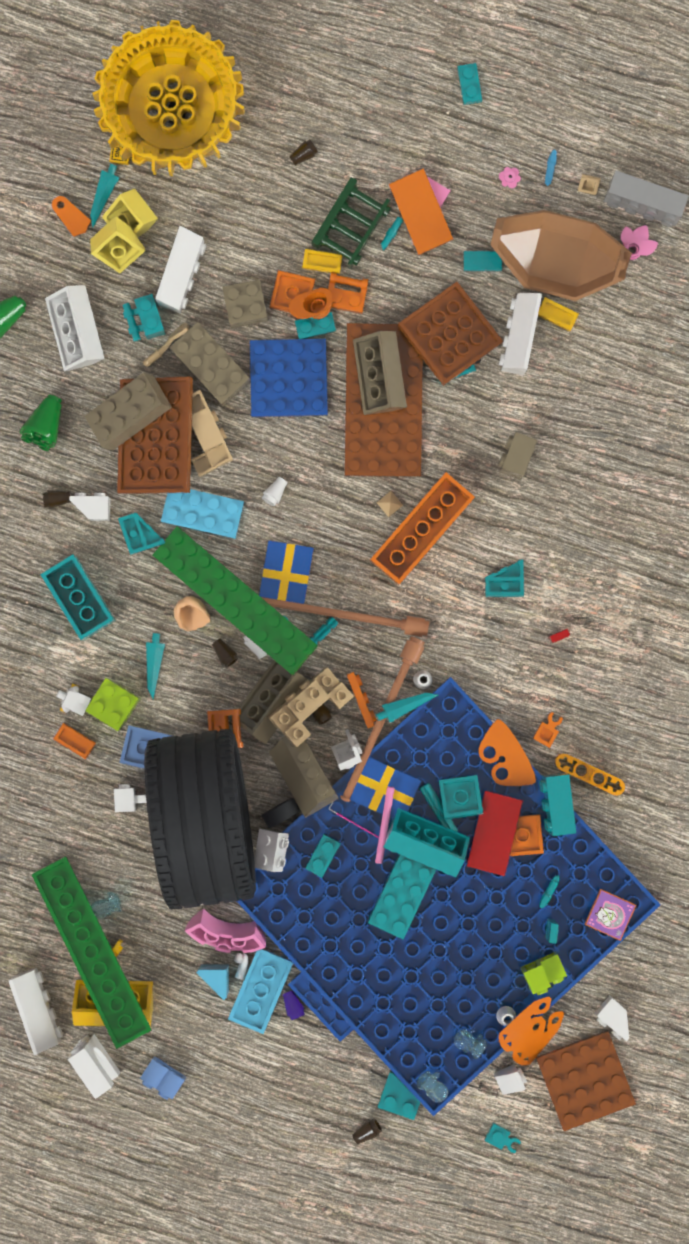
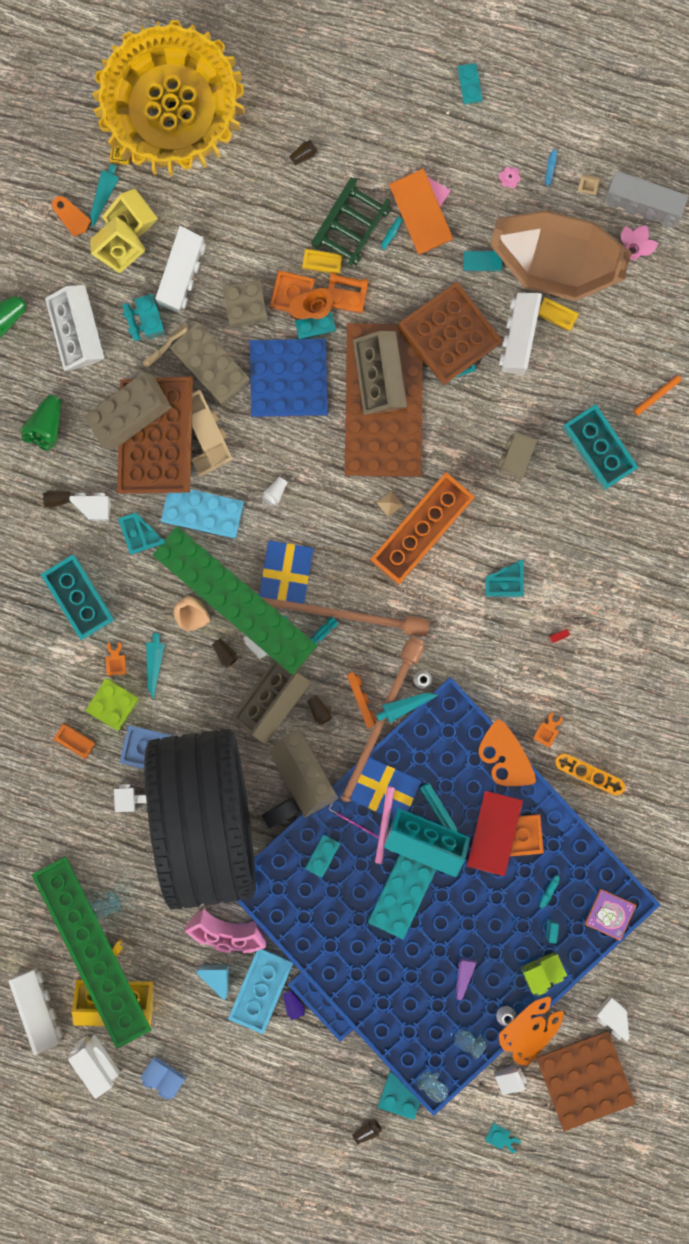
white piece [56,684,91,716] -> none
orange plate [207,709,244,748] -> none
white arm [234,953,248,980] -> none
white bracket [254,829,289,872] -> none
tan bracket [268,667,354,747] -> none
white bracket [331,729,363,770] -> none
teal plate [439,775,483,820] -> none
teal brick [539,773,576,836] -> none
none -> orange plate [105,642,127,676]
none -> medium lavender slope [455,958,476,1000]
none -> teal brick [562,404,639,491]
none -> orange bar [633,375,682,416]

